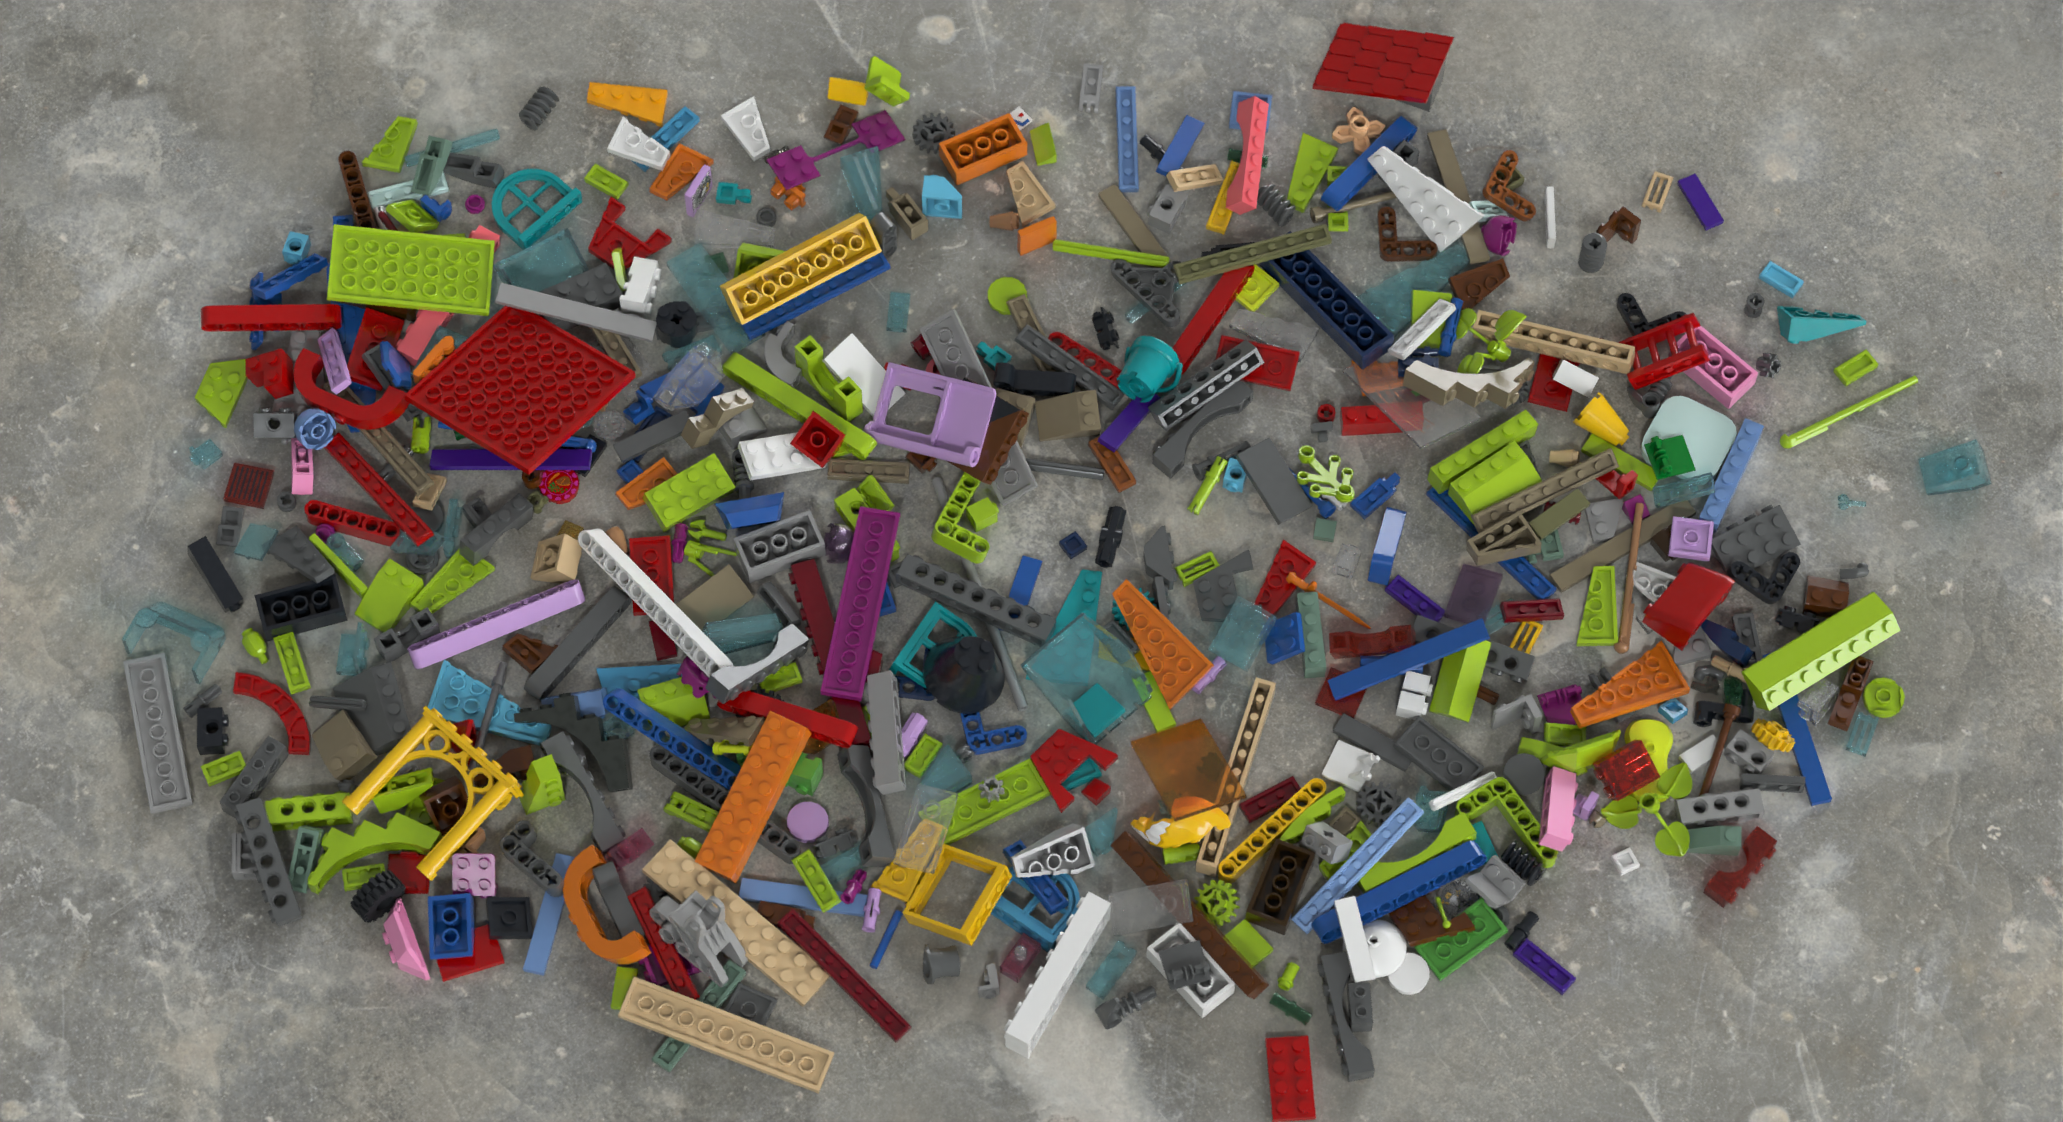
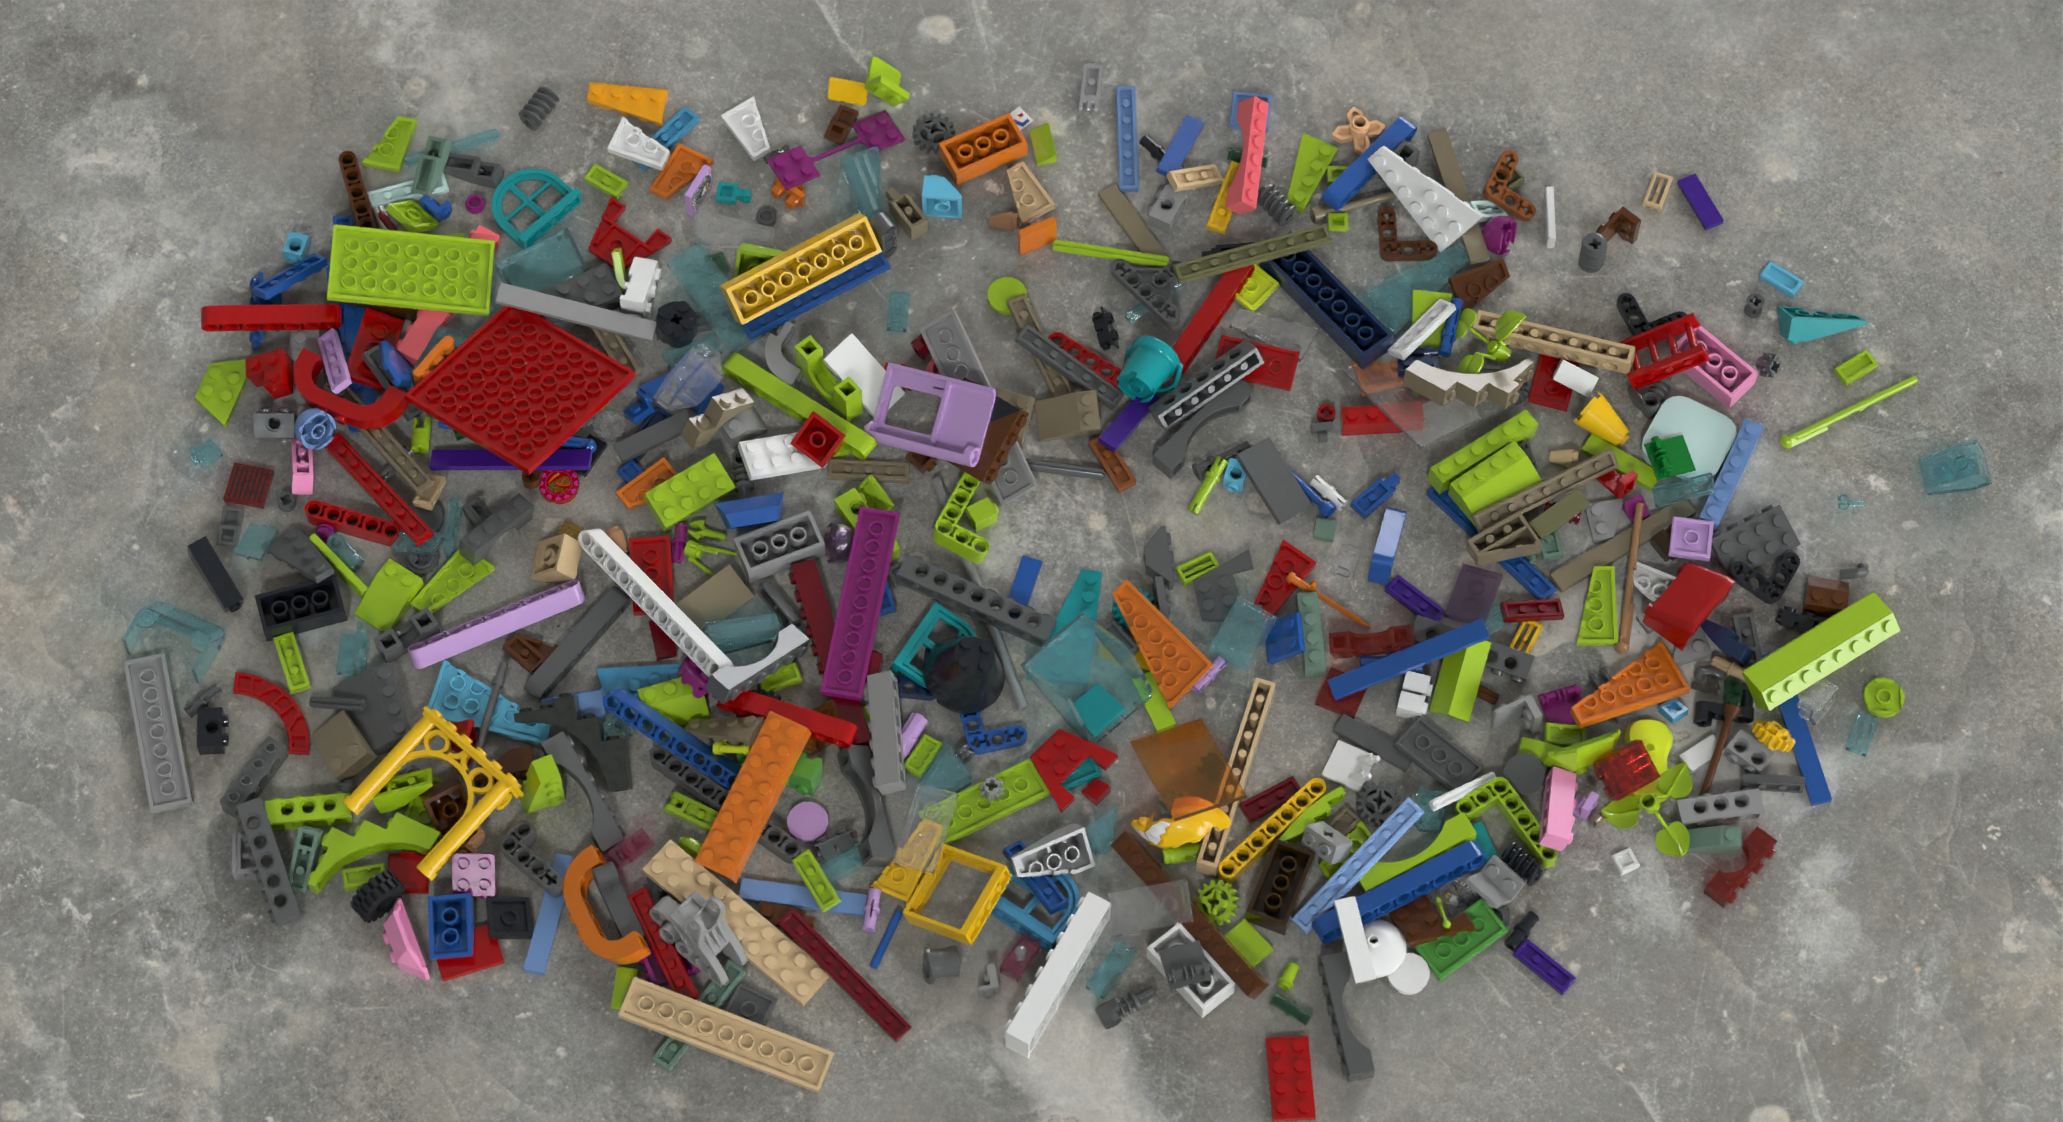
lime plate [201,751,246,787] -> none
lime plant [242,628,269,664] -> none
olive plate [527,490,549,514] -> none
magenta axle [841,868,867,904] -> none
teal plate [976,341,1012,371] -> none
black beam [993,362,1077,397] -> none
dark blue tile [1059,531,1087,560] -> none
black piece [1095,506,1127,568] -> none
lime plant [1296,445,1355,503] -> none
red piece [1312,23,1454,112] -> none
dark grey brick [1347,982,1373,1032] -> none
reddish brown slope [1828,656,1874,731] -> none

